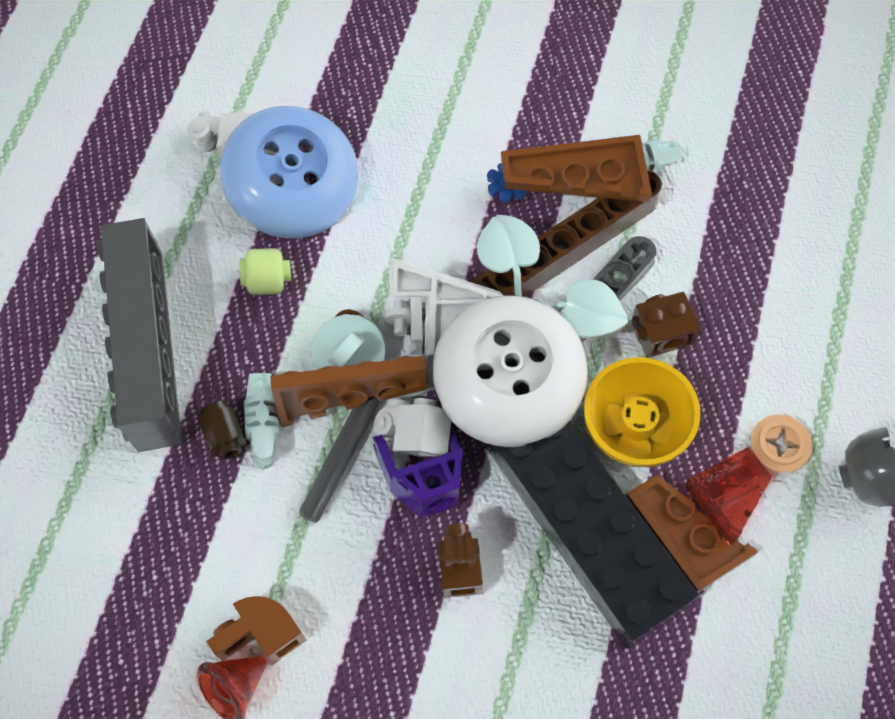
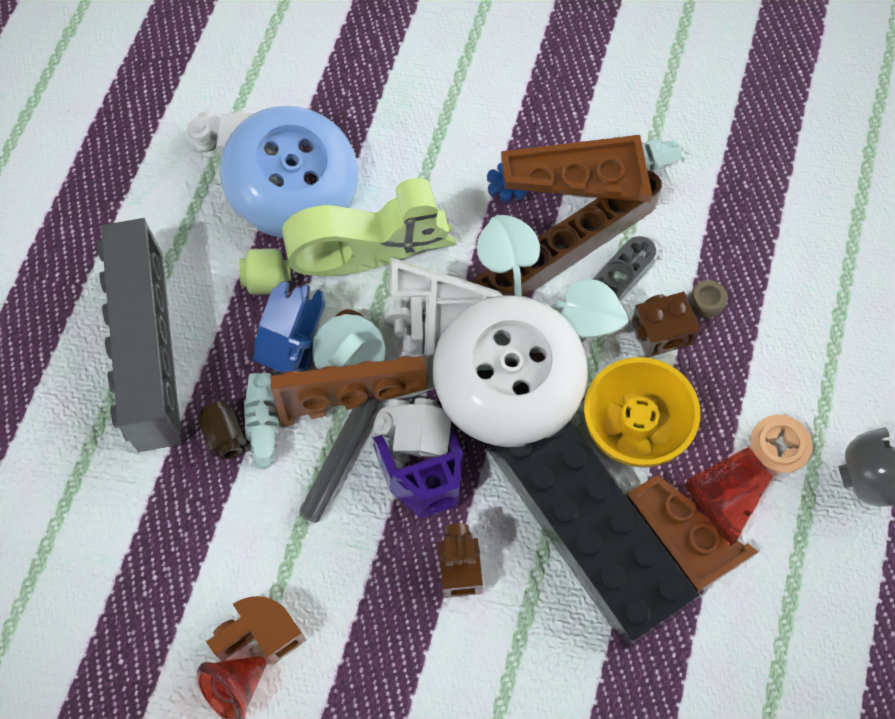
none -> blue piece [253,281,326,373]
none -> yellowish green animal [282,178,457,277]
none -> dark tan tile [689,280,728,318]

